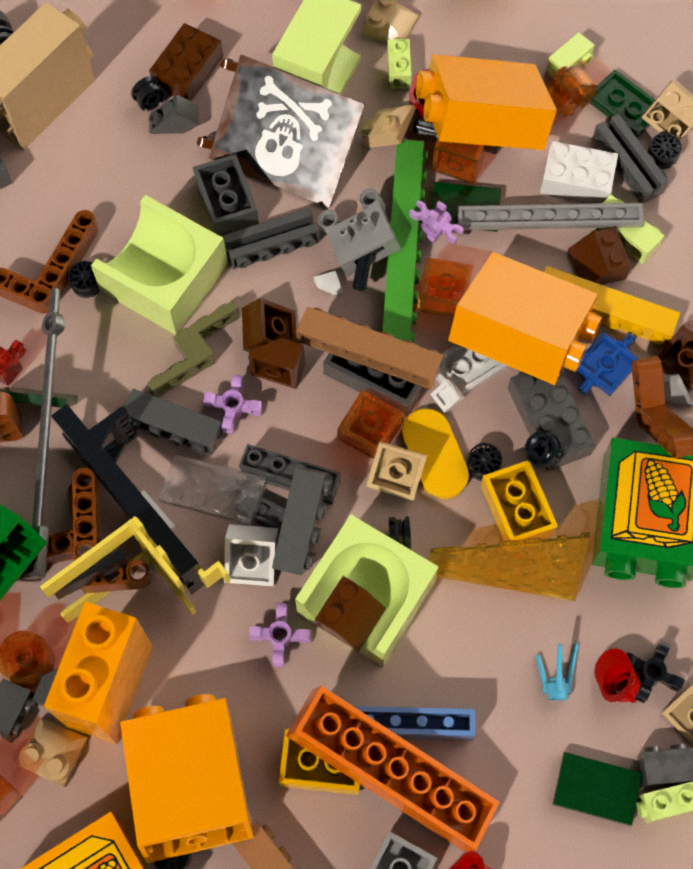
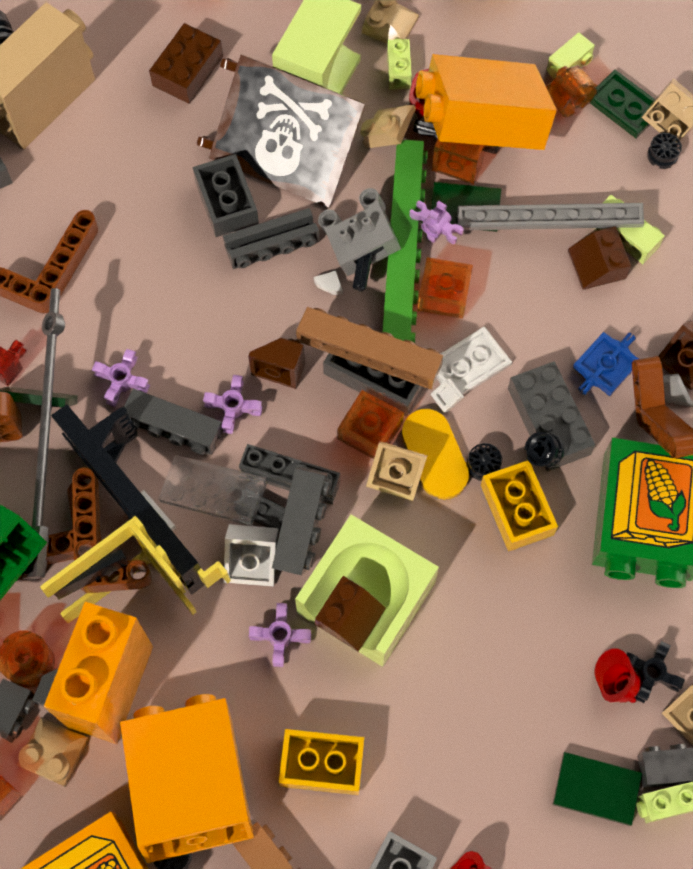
black wheel [68,261,100,298] -> none
yellowish green piece [91,195,228,335] -> none
black wheel [131,76,167,111] -> none
olive bracket [147,301,240,398] -> none
dark grey slope [149,95,198,134] -> none
reddish brown slope [242,298,297,352] -> none
orange brick [286,685,500,852] -> none
medium blue brick [354,706,475,741] -> none
black wheel [388,516,411,550] -> none
clear yellow wing [428,532,590,601] -> none
light orange brick [448,252,603,385] -> none
medium azure plant [536,643,579,701] -> none
white brick [540,141,618,204] -> none
yellow brick [544,266,680,346] -> none
dark grey brick [593,114,669,204] -> none
none -> lavender pin [92,349,150,407]

